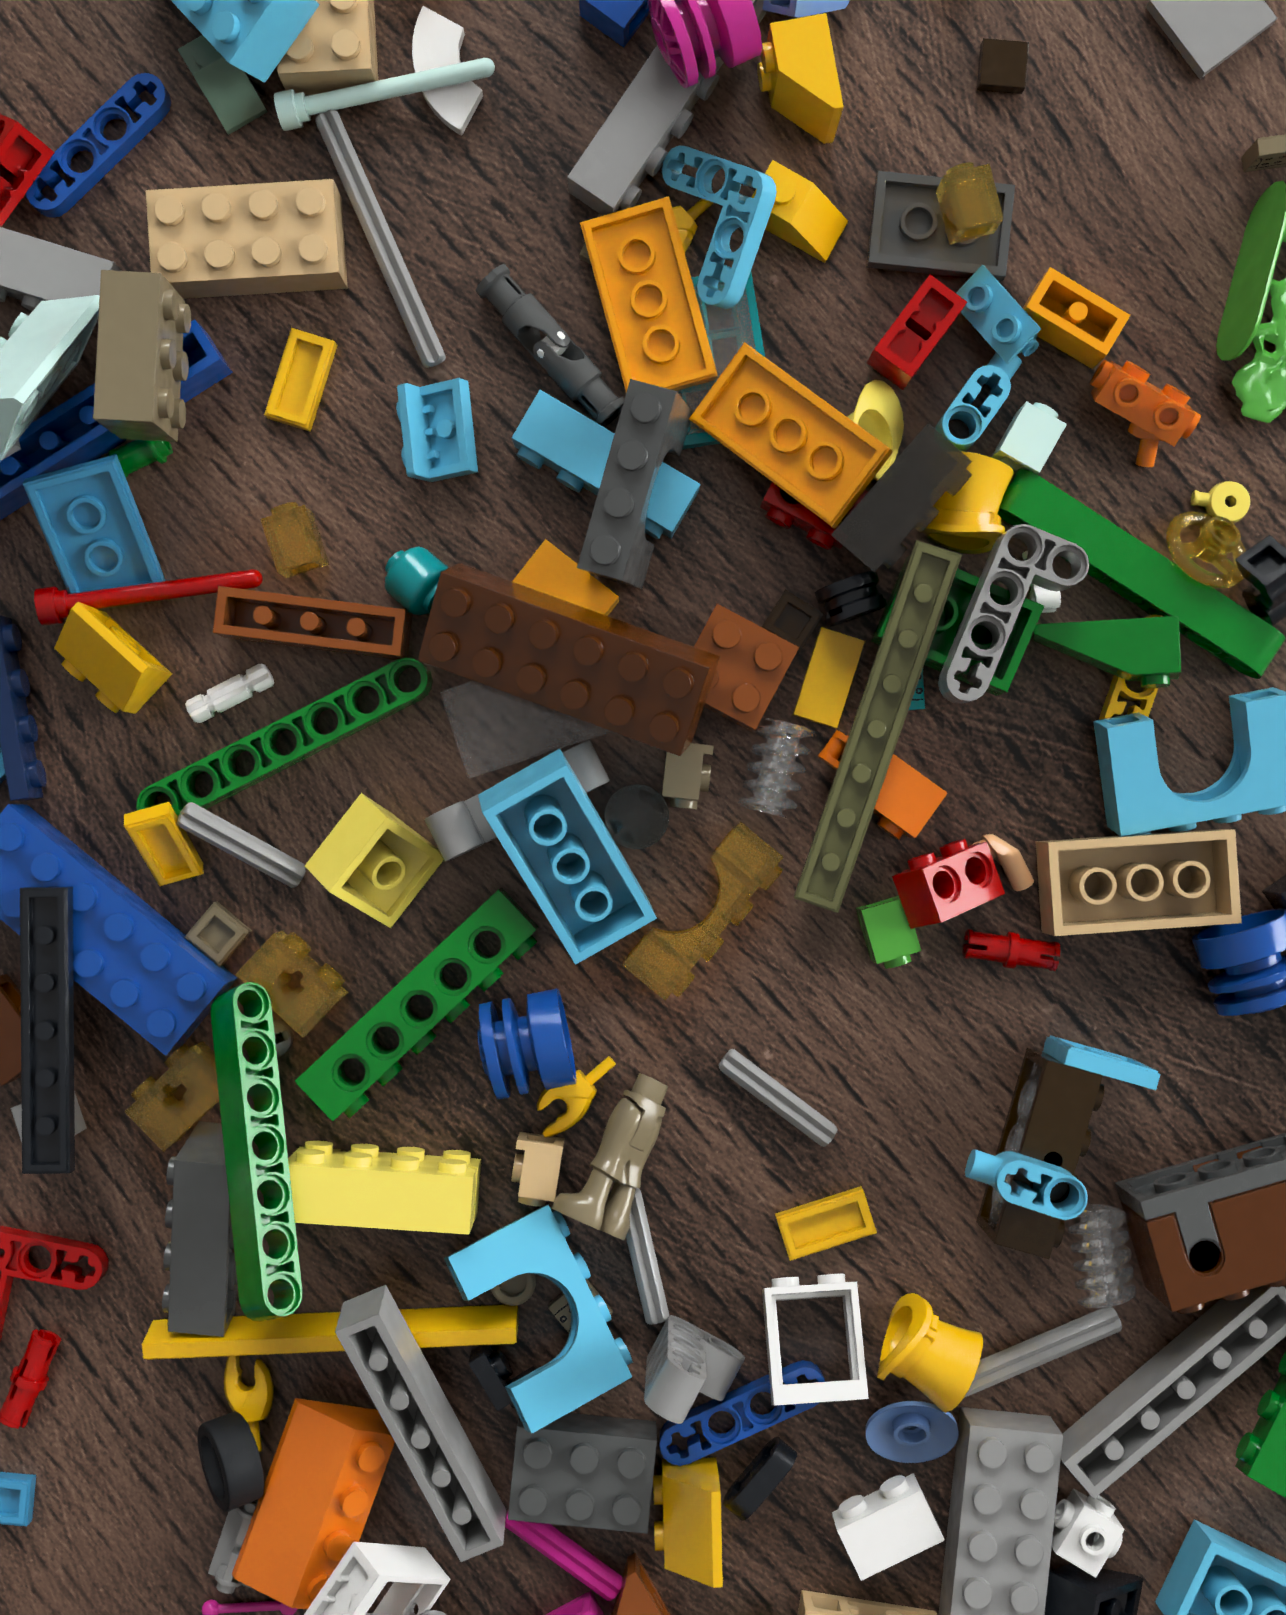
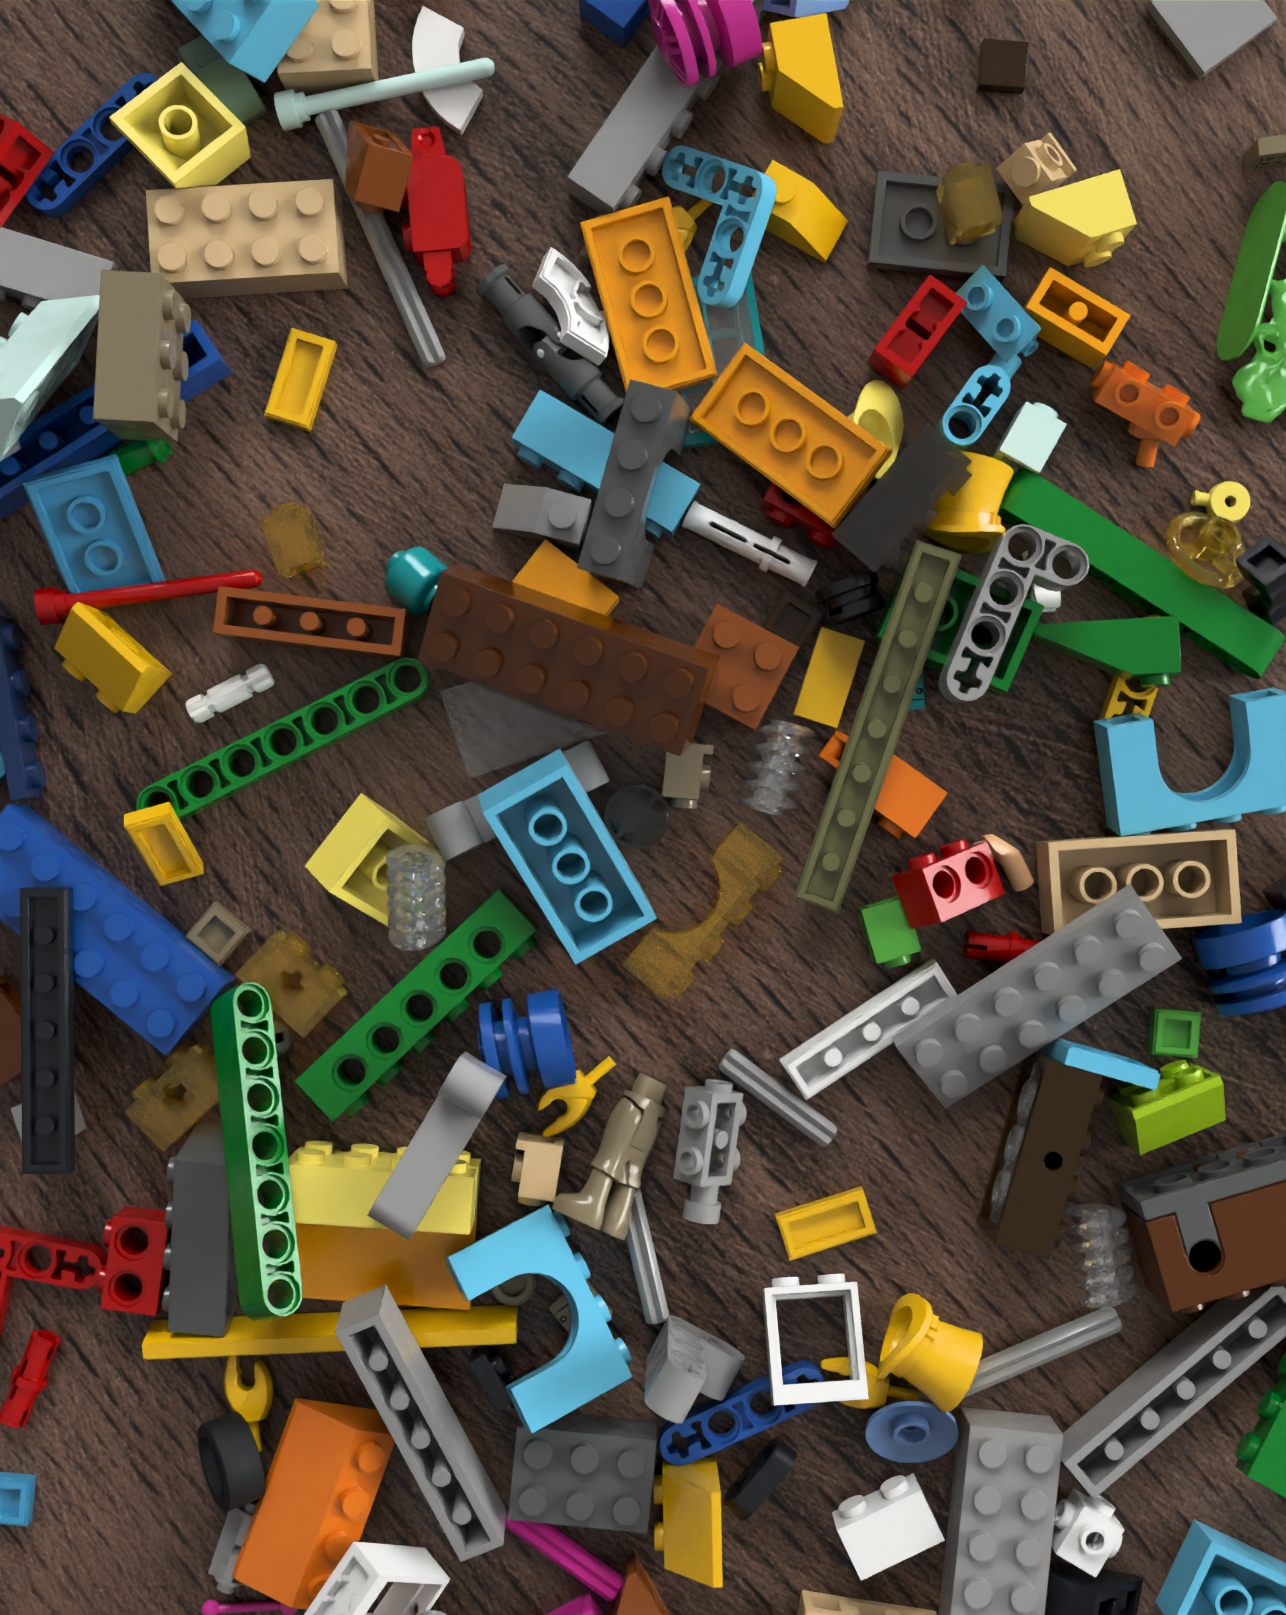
light grey axle [177,802,306,888] -> none
medium azure bracket [396,378,478,482] -> none
medium azure piece [965,1149,1088,1220] -> none
none -> red brick [97,1206,172,1316]
none -> light yellow slope [109,62,251,188]
none -> light orange tile [295,1215,478,1310]
none -> dark orange slope [345,120,414,214]
none -> light grey beam [367,1052,507,1240]
none -> clear piece [386,844,447,951]
none -> red hinge [401,127,472,299]
none -> light grey slope [492,483,592,553]
none -> white tile [532,247,609,366]
none -> light grey brick [673,1079,747,1224]
none -> white pin [682,500,818,588]
none -> white brick [779,958,957,1100]
none -> yellow hand [820,1357,920,1409]
none -> light grey plate [893,884,1182,1109]
none -> tan brick [996,132,1077,205]
none -> light yellow slope [1010,169,1137,267]
none -> lime slope [1107,1060,1226,1155]
none -> bright green tile [1147,1007,1201,1058]

